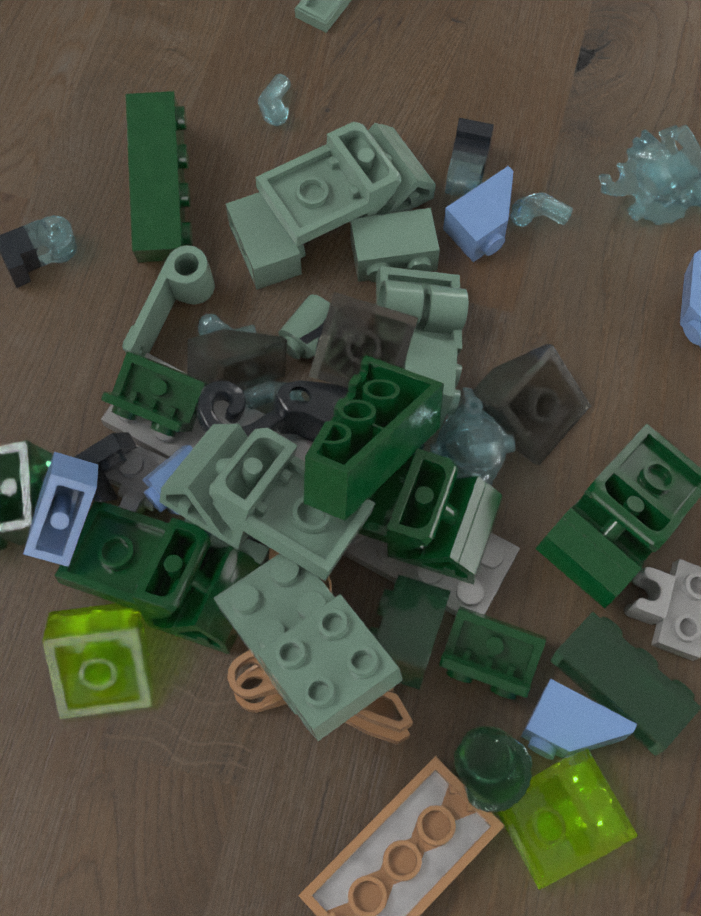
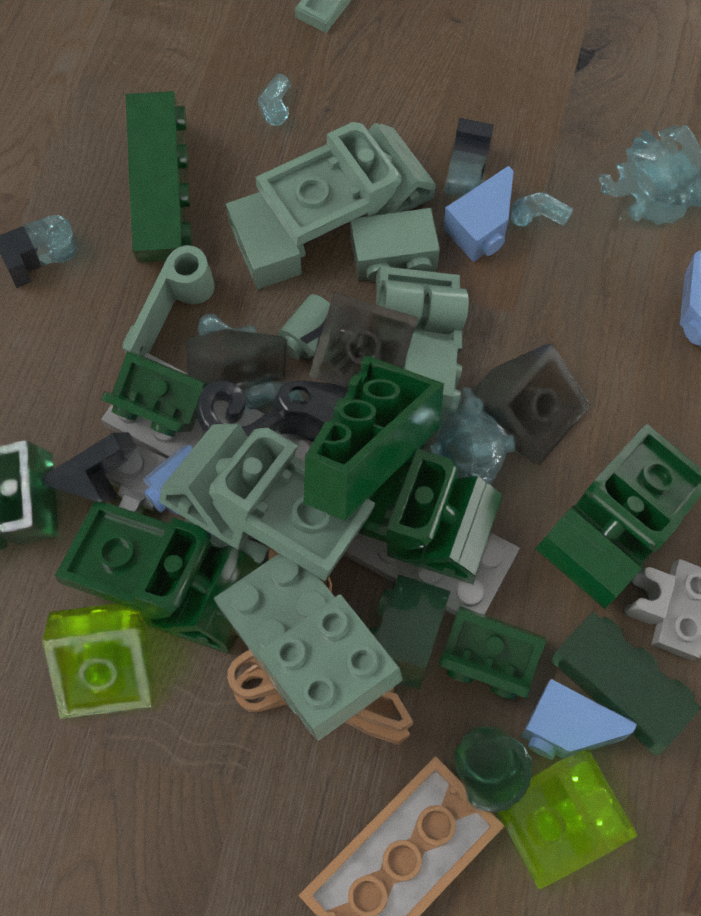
medium blue slope [23,452,98,567] -> none

